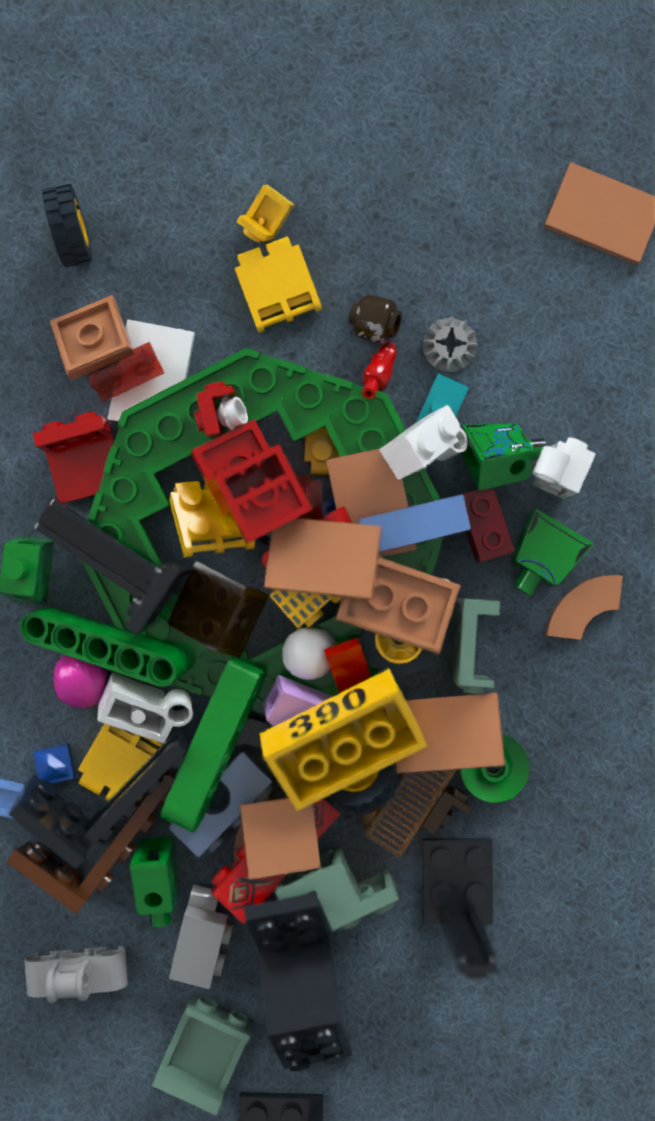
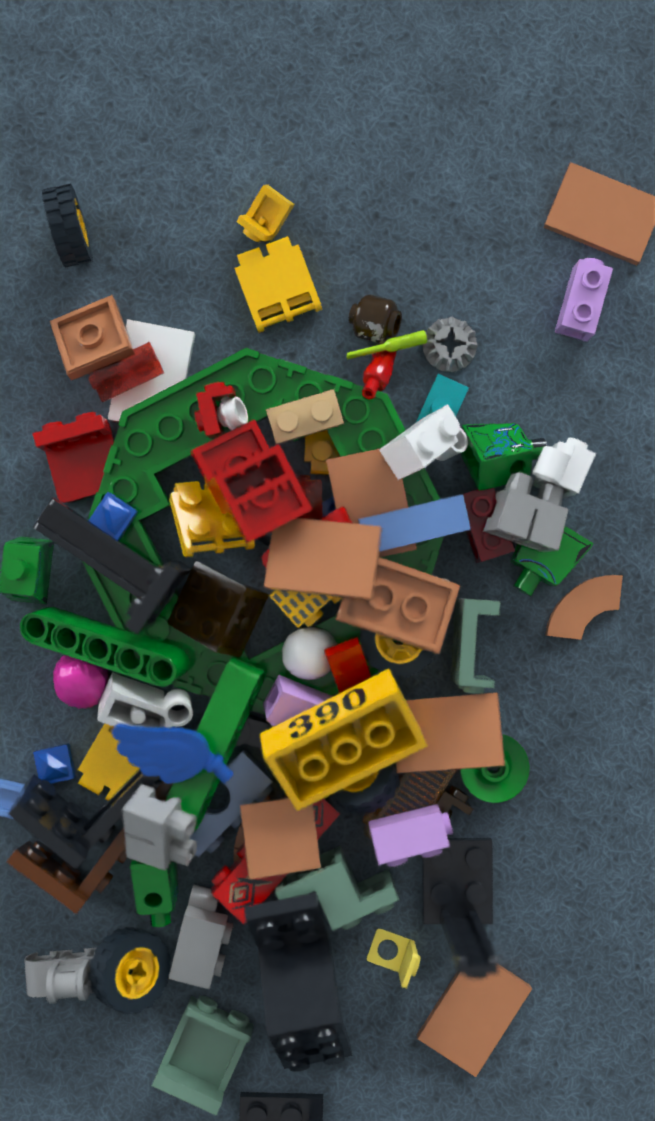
none -> blue tile [88,492,139,541]
none -> black wheel [88,927,171,1015]
none -> blue animal [112,723,234,784]
none -> light grey hips [123,784,197,870]
none -> tan plate [266,389,344,444]
none -> lime piece [346,330,427,360]
none -> light yellow bracket [367,928,421,988]
none -> lavender brick [369,804,453,867]
none -> nougat tile [417,964,532,1077]
none -> light grey hips [483,472,568,552]
none -> lavender brick [555,258,613,341]

